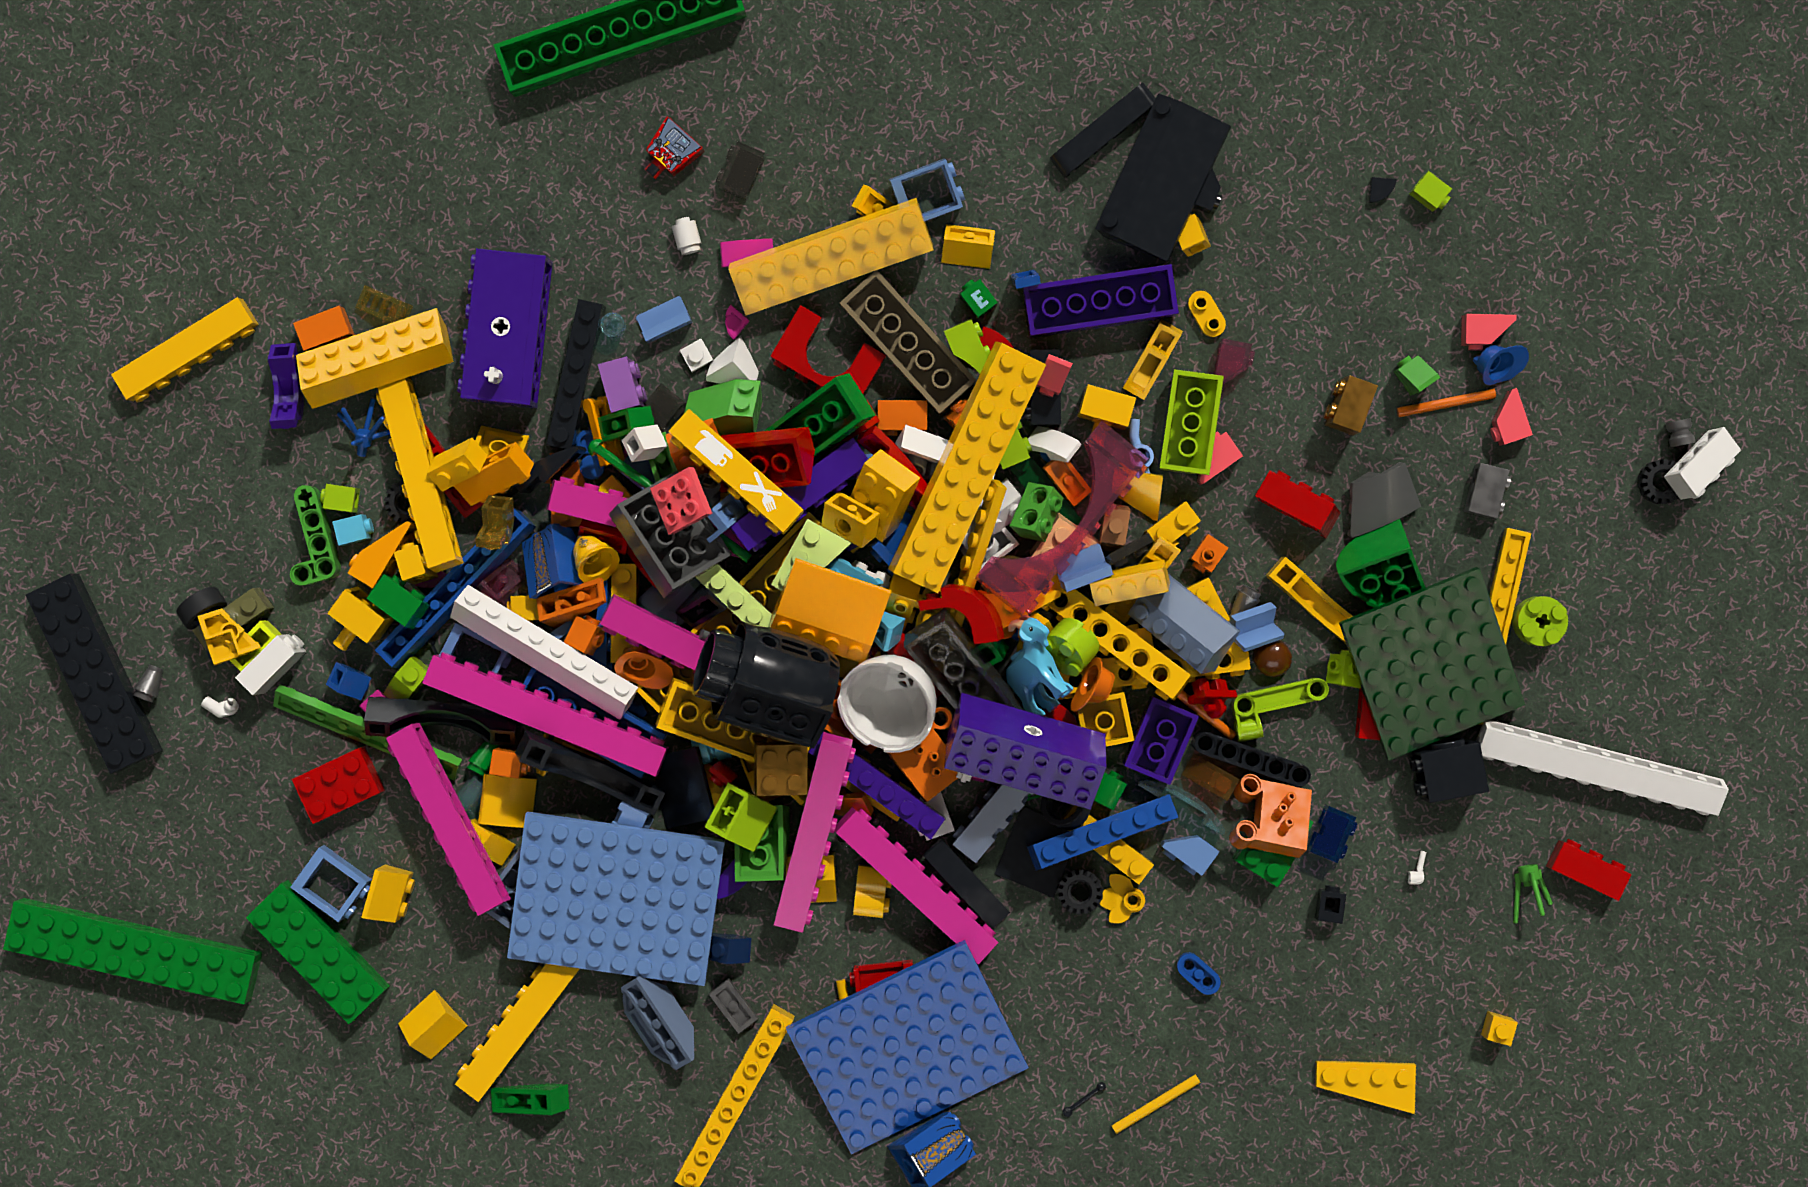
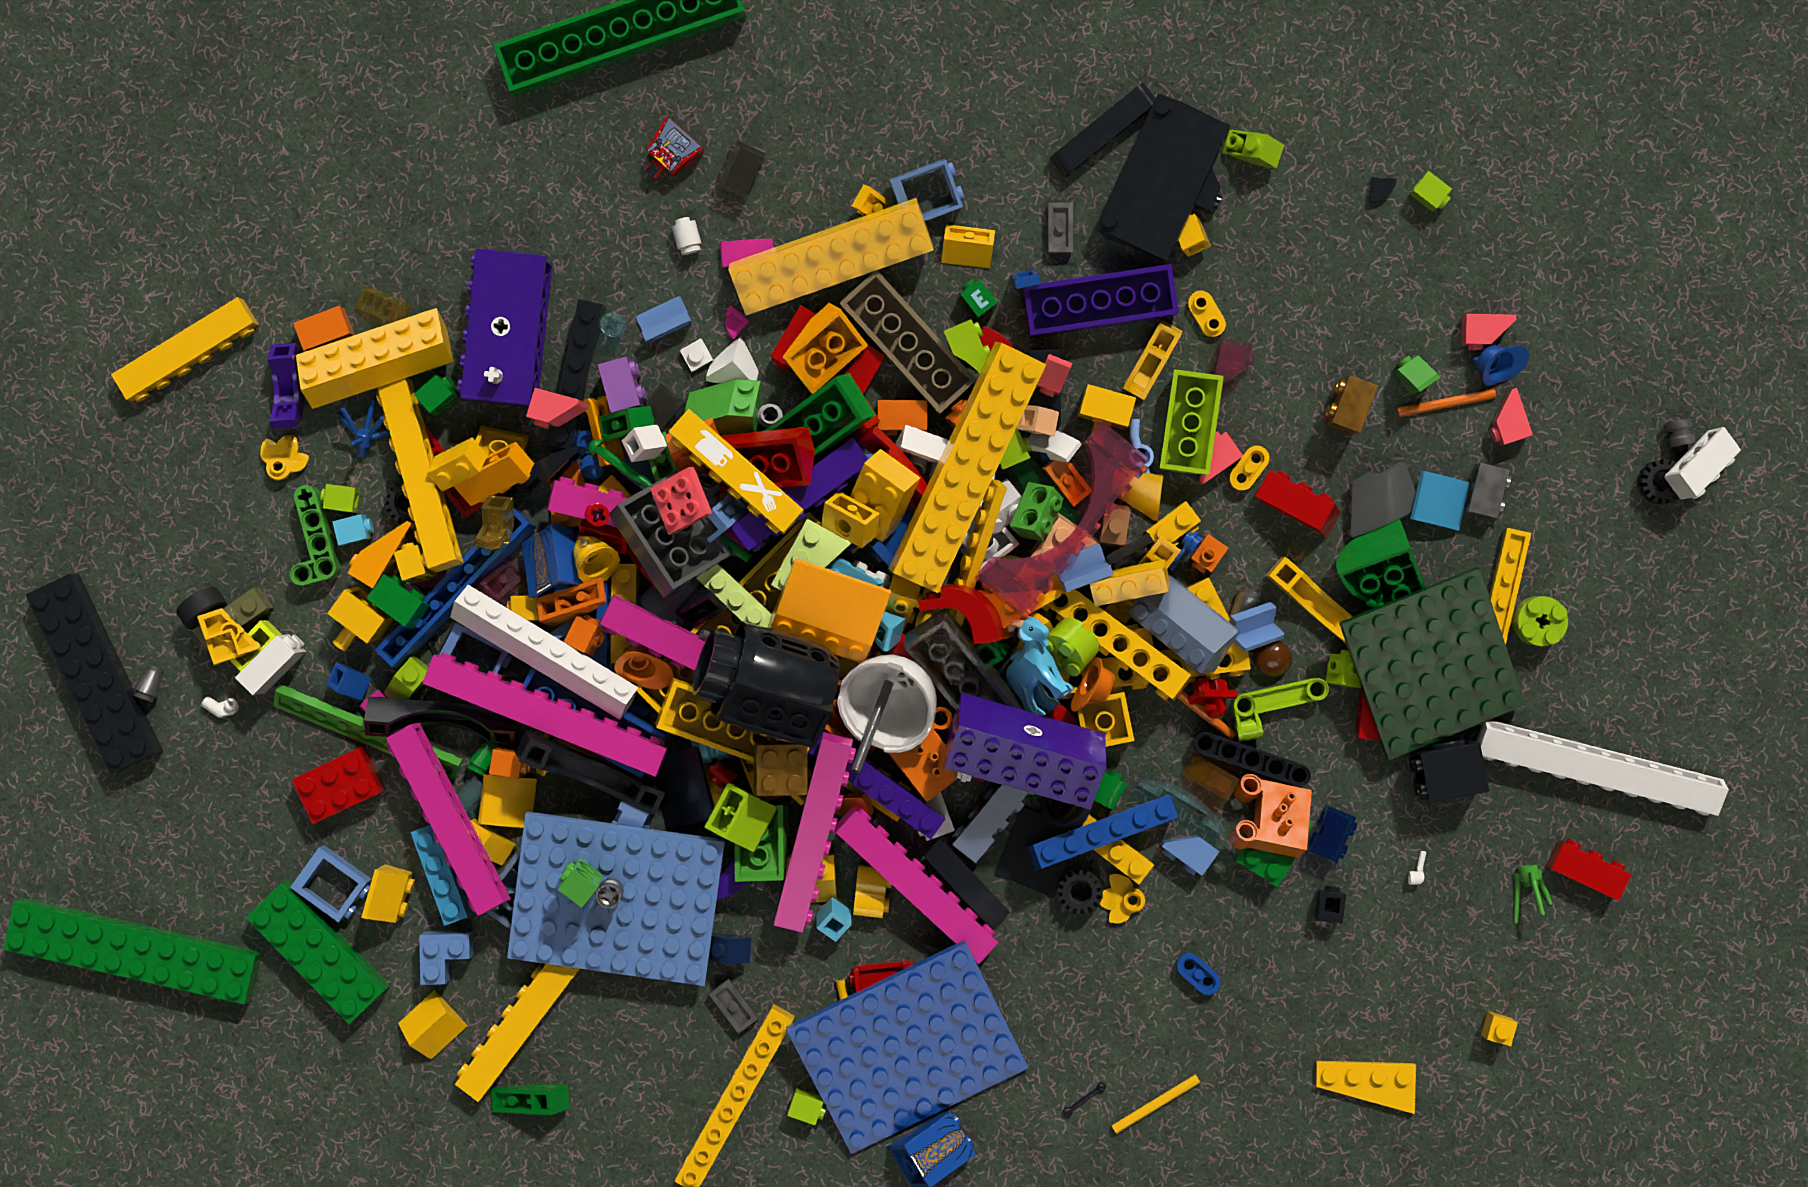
sand blue wedge [621,976,694,1070] -> none
dark purple brick [1122,696,1199,785] -> none
none -> yellow plate [260,434,309,480]
none -> dark azure brick [411,825,473,926]
none -> green brick [413,375,460,416]
none -> medium blue brick [419,930,474,985]
none -> coral slope [526,388,589,429]
none -> bright green brick [558,857,604,908]
none -> red bush [585,503,610,527]
none -> flat silver wheel [596,878,624,909]
none -> flat silver cone [758,404,783,429]
none -> light orange slope [783,303,868,394]
none -> lime brick [787,1088,826,1125]
none -> medium azure brick [816,897,851,942]
none -> dark grey bar [851,680,894,774]
none -> light nougat brick [1017,405,1059,436]
none -> flat silver plate [1048,203,1073,254]
none -> blue plate [1170,531,1203,571]
none -> lime slope [1222,130,1284,168]
none -> yellow plate [1229,446,1269,491]
none -> dark azure slope [1410,471,1470,531]

